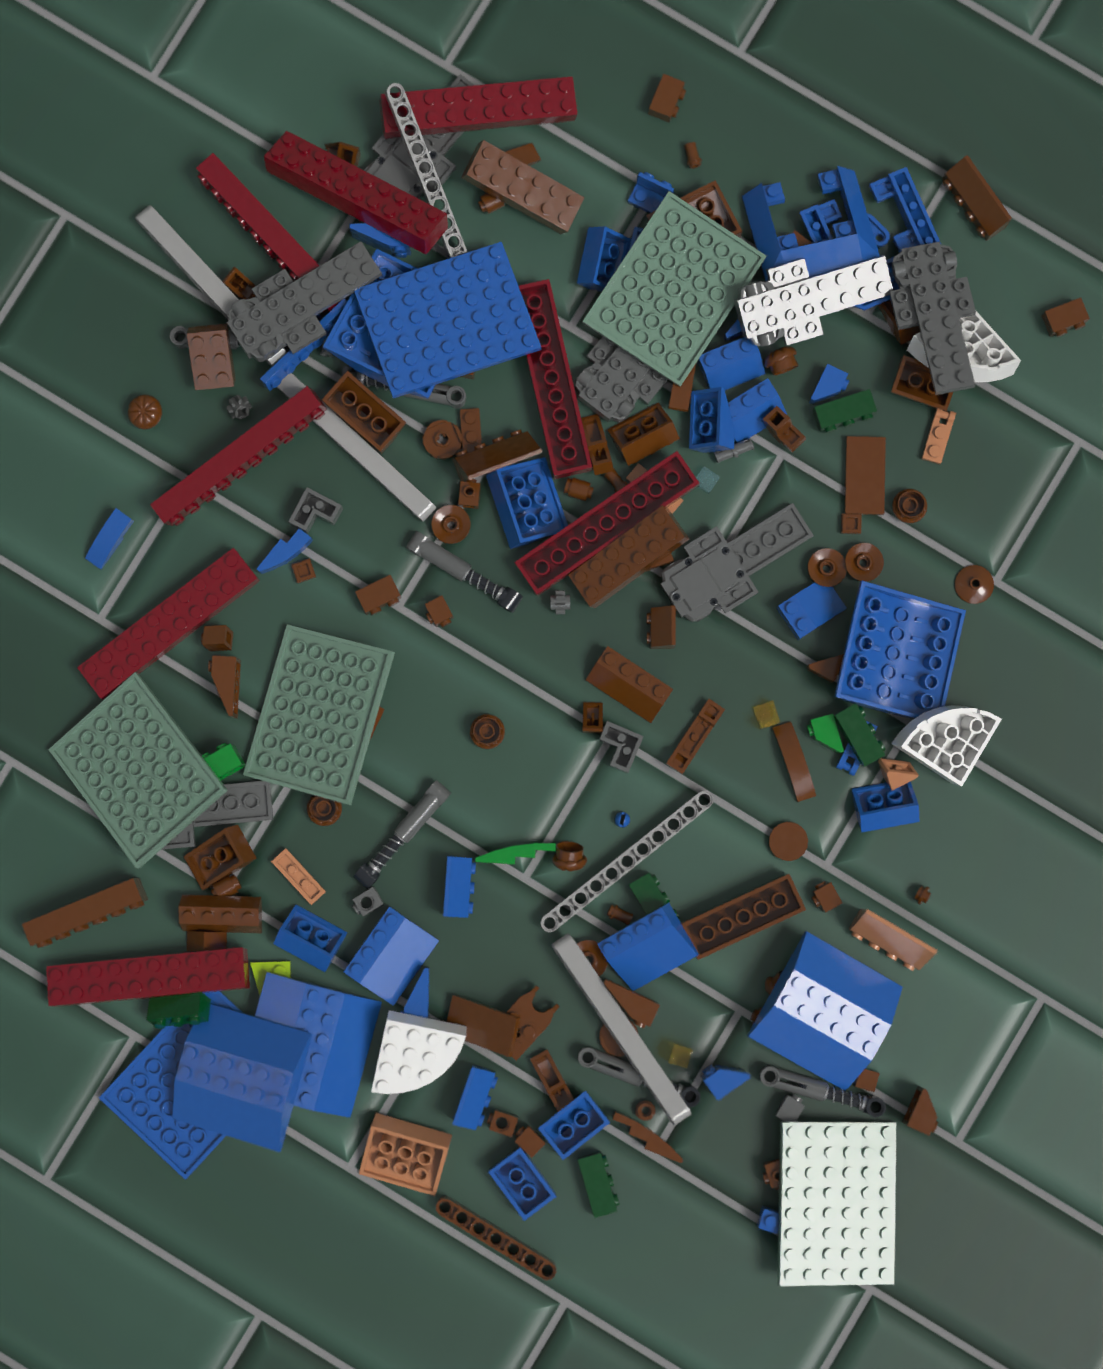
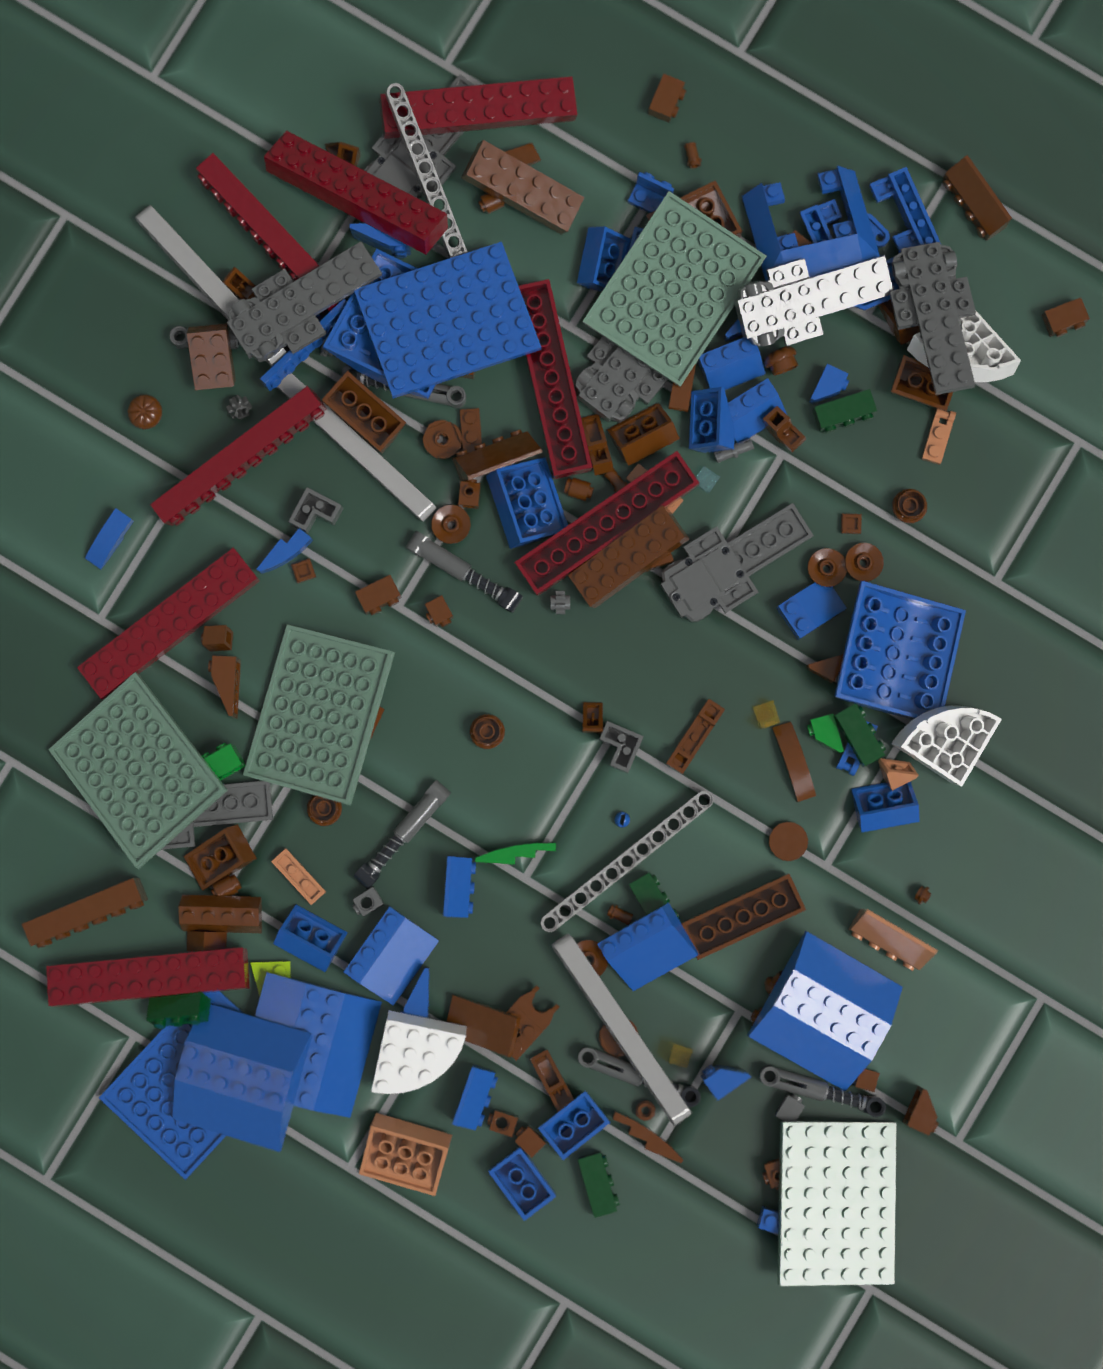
reddish brown beam [436,1196,556,1280] -> none
reddish brown piece [552,841,587,872] -> none
reddish brown slope [586,646,673,723] -> none
reddish brown slope [603,978,660,1028] -> none
reddish brown slope [647,606,676,649] -> none
reddish brown brick [811,881,843,913] -> none
reddish brown tile [845,436,886,515] -> none
reddish brown dish [955,565,994,604] -> none

